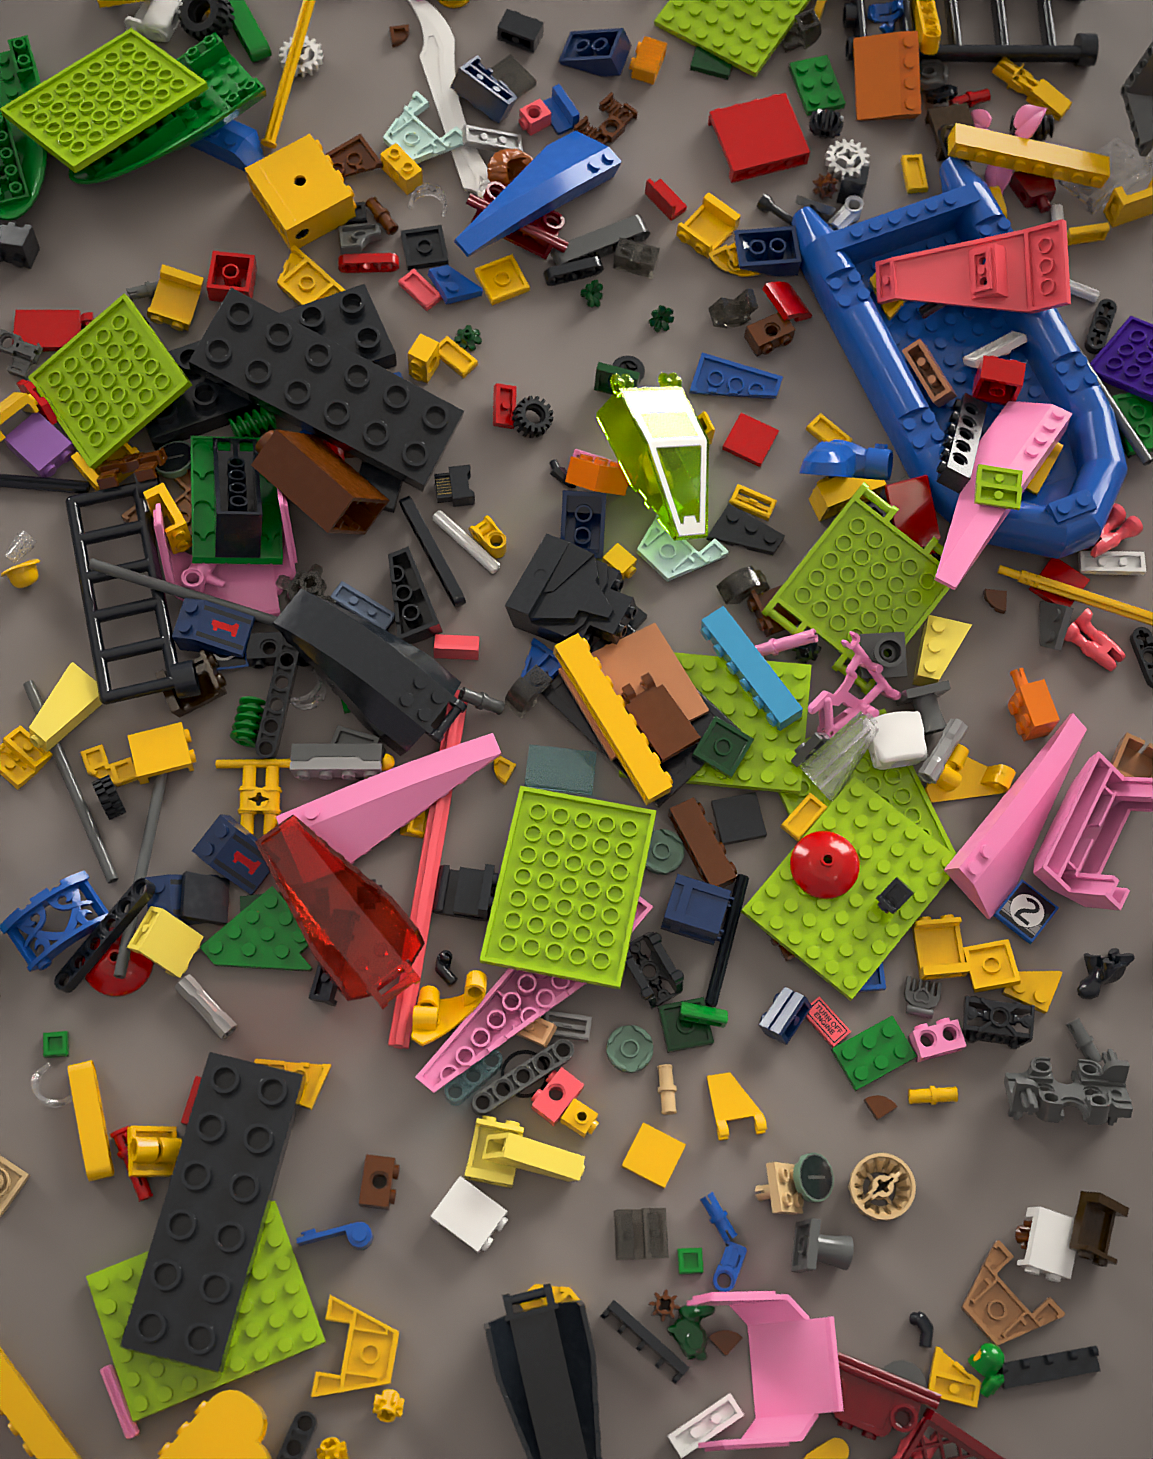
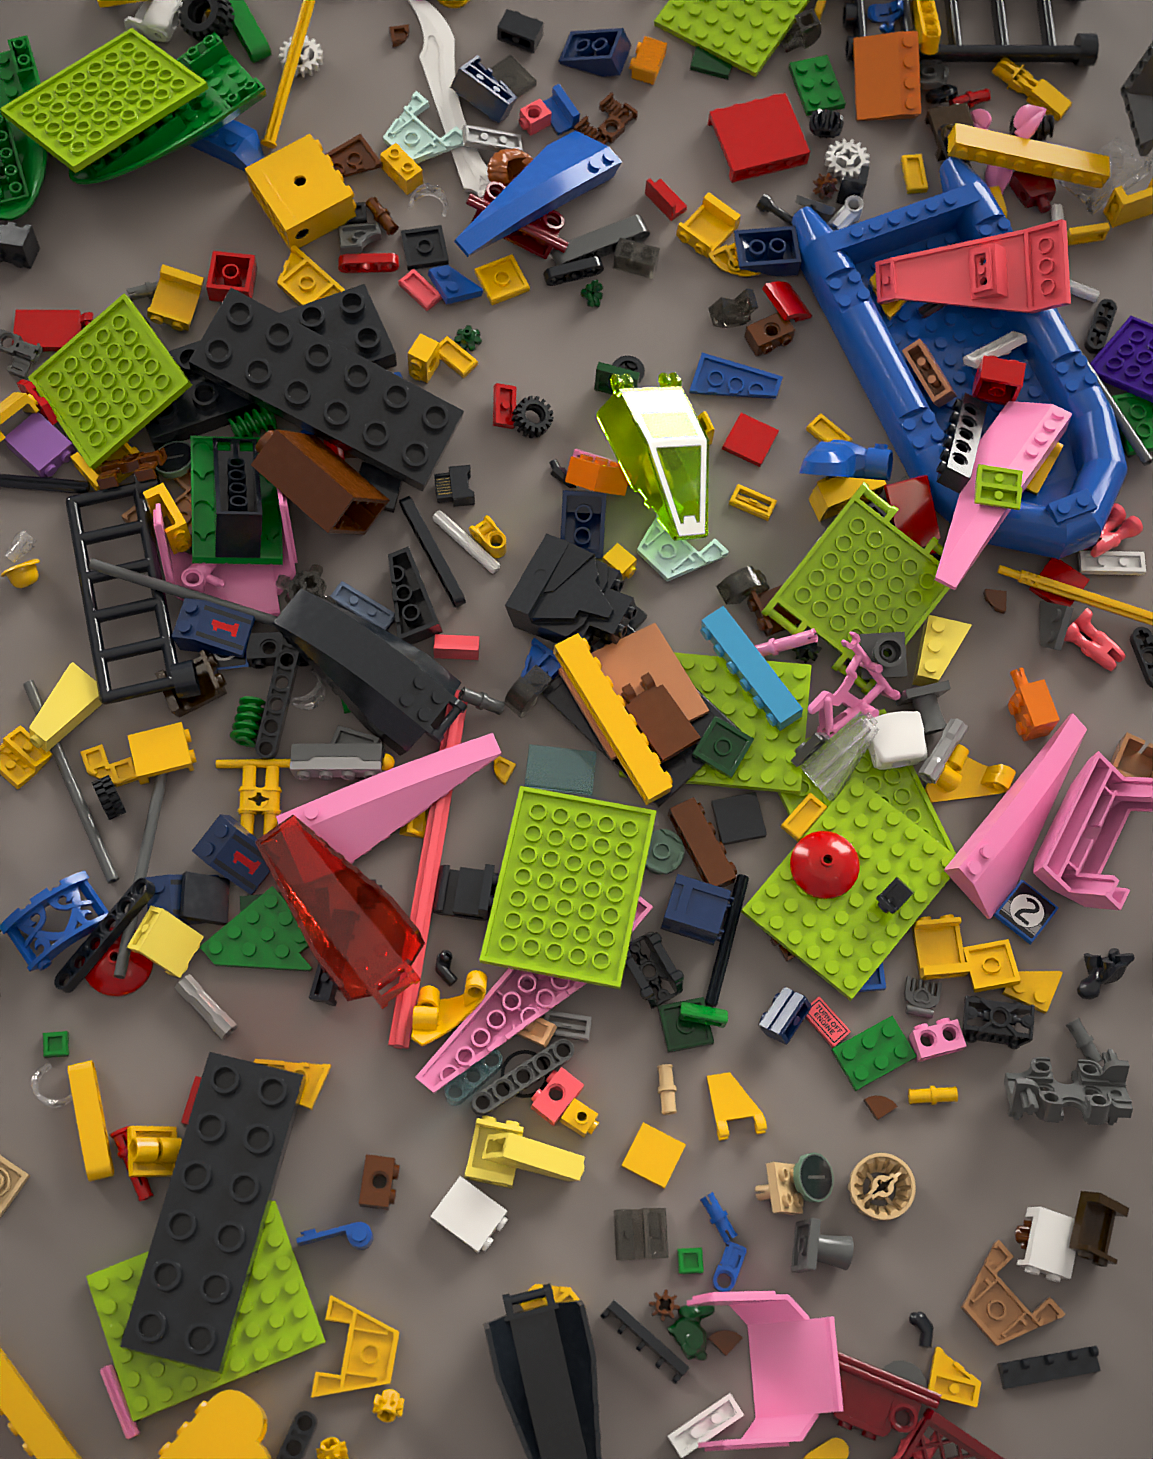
sand green tile [606,1025,653,1073] -> none
dark green plant [649,305,674,332] -> none
black wing [706,503,785,556] -> none
green piece [968,1343,1005,1398] -> none

